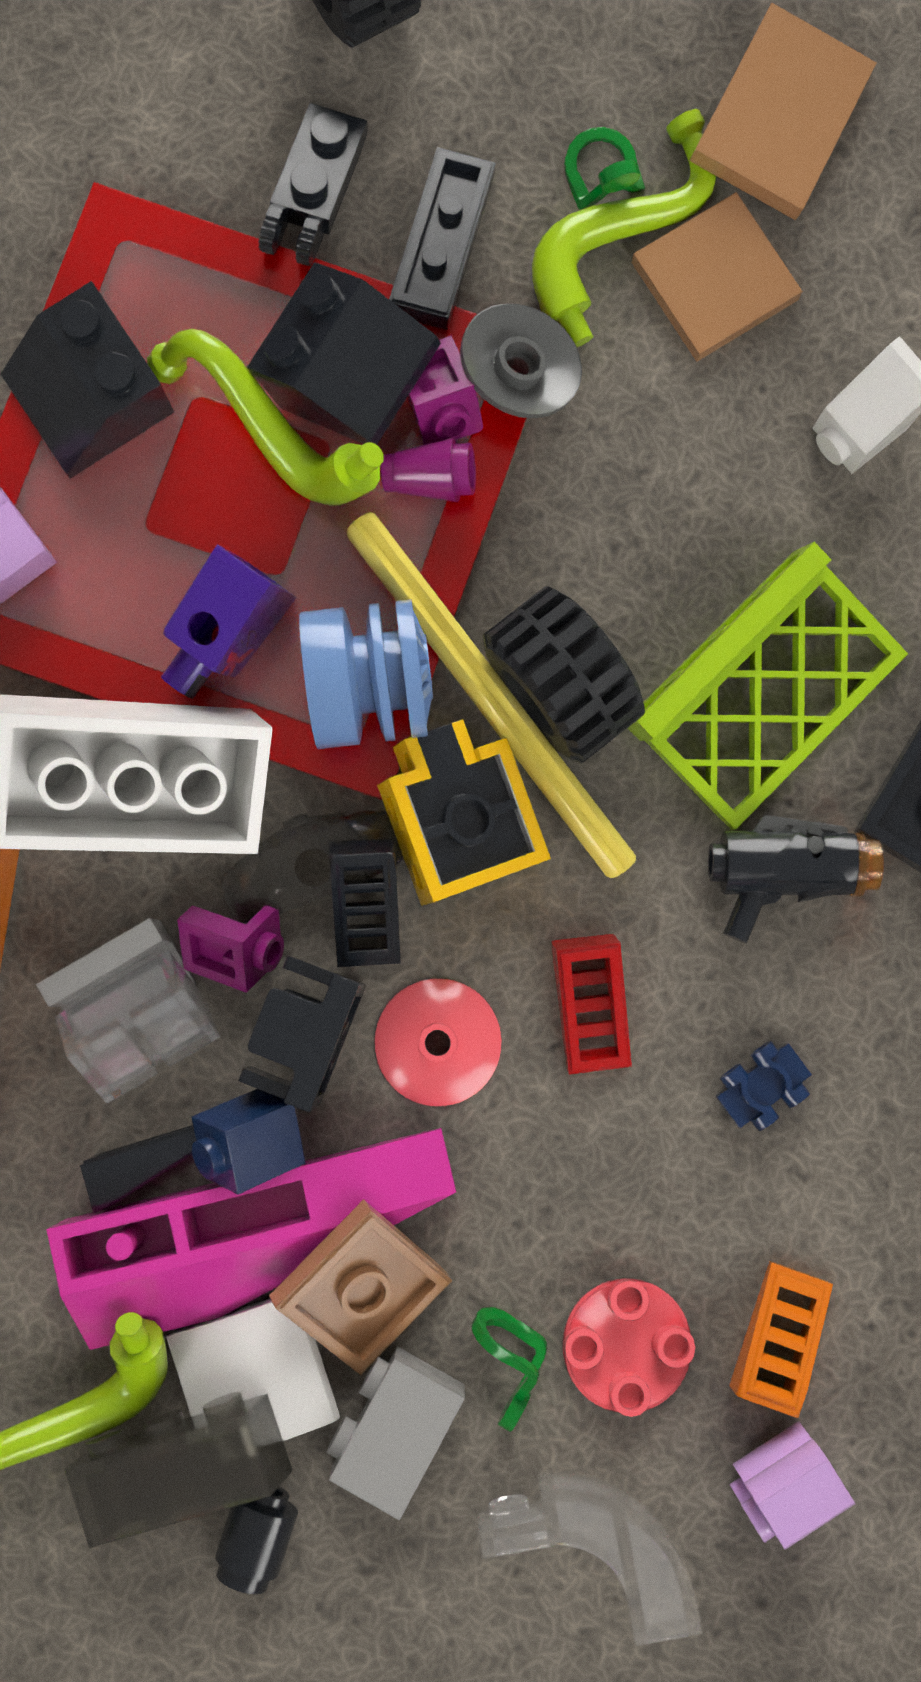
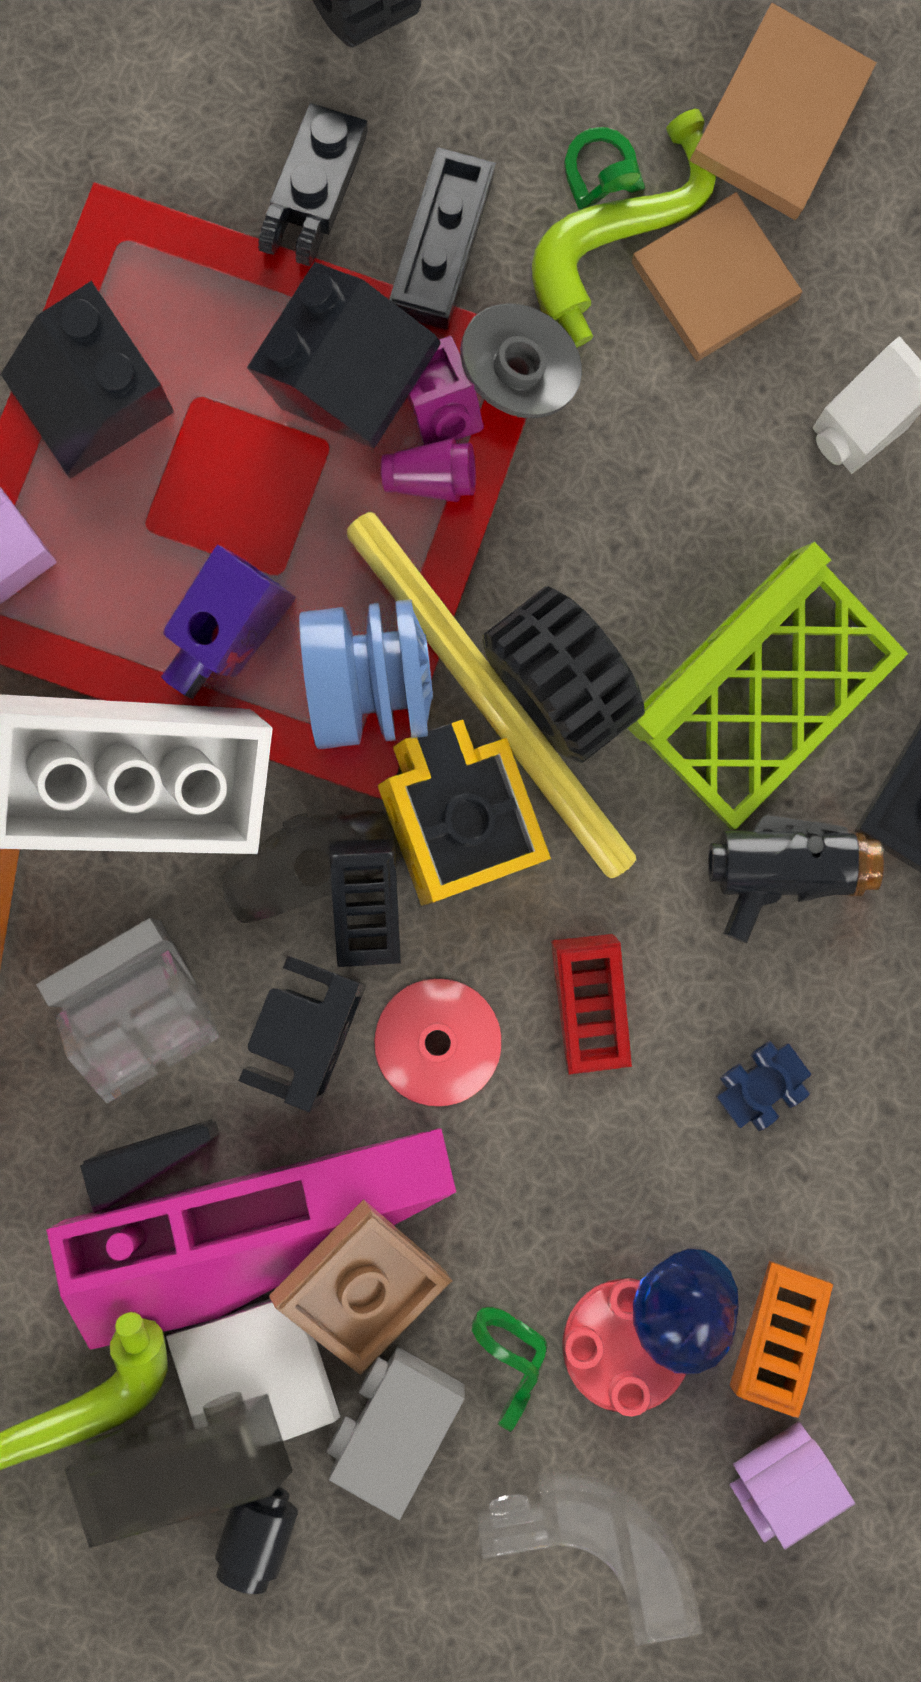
lime animal [147,329,384,506] -> none
magenta bracket [177,905,284,993] -> none
dark blue brick [191,1089,305,1195] -> none
none -> clear blue piece [633,1249,739,1374]

